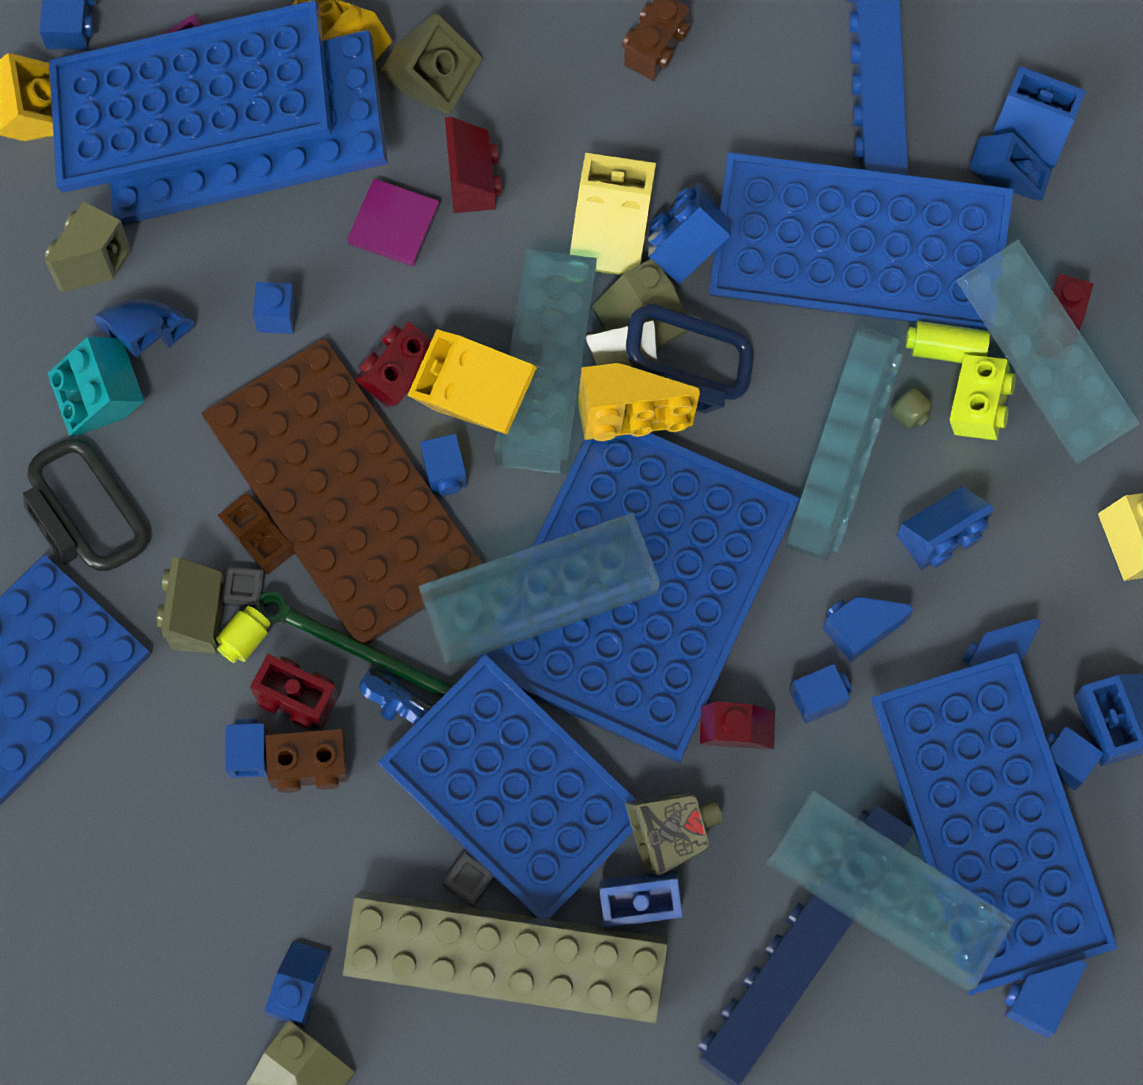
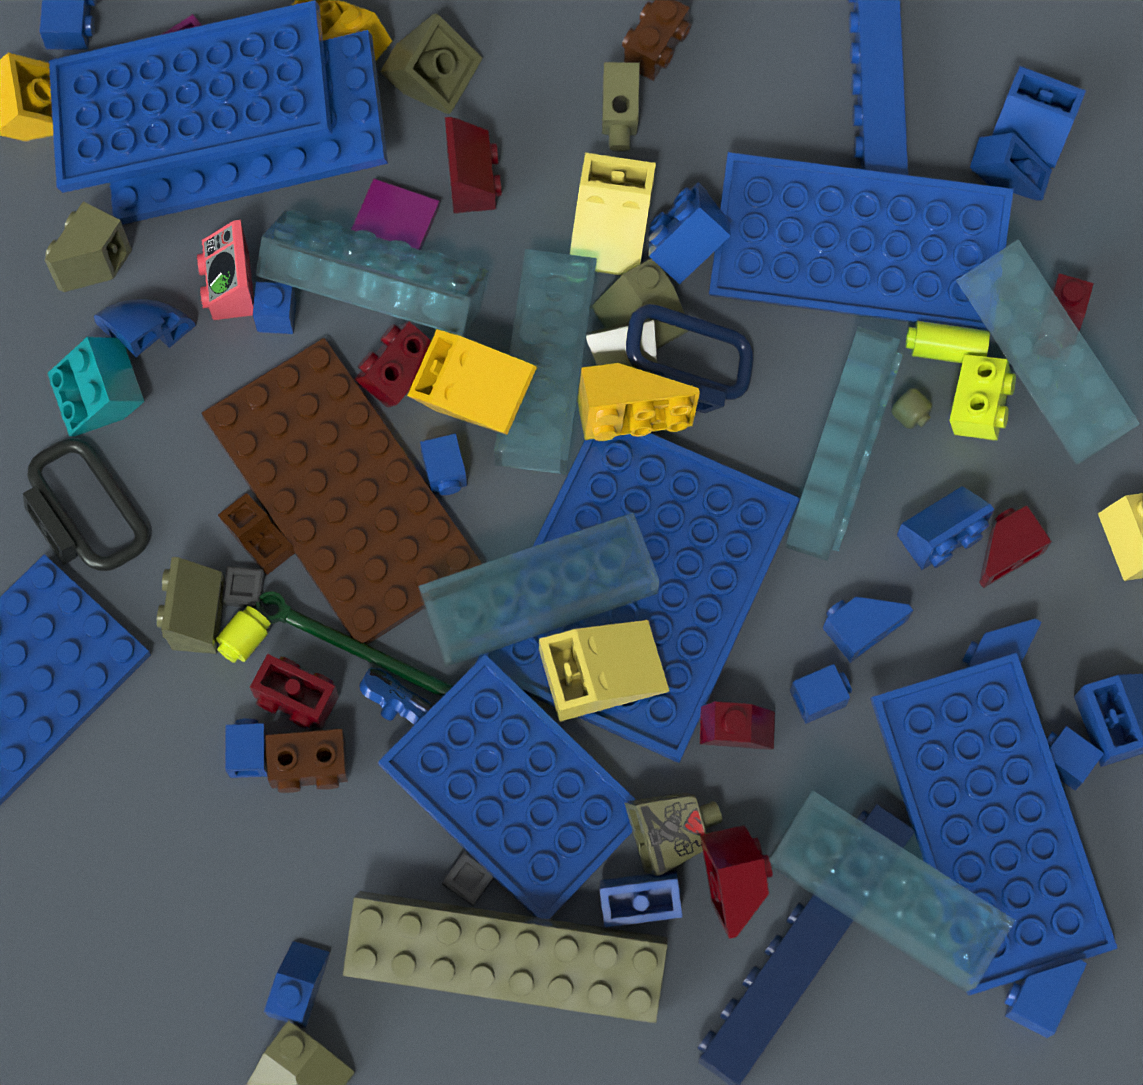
none -> coral slope [197,220,254,320]
none -> clear light blue brick [256,210,489,337]
none -> light yellow slope [539,620,669,722]
none -> olive torso [602,62,639,151]
none -> dark red slope [700,825,773,939]
none -> dark red slope [979,505,1052,588]

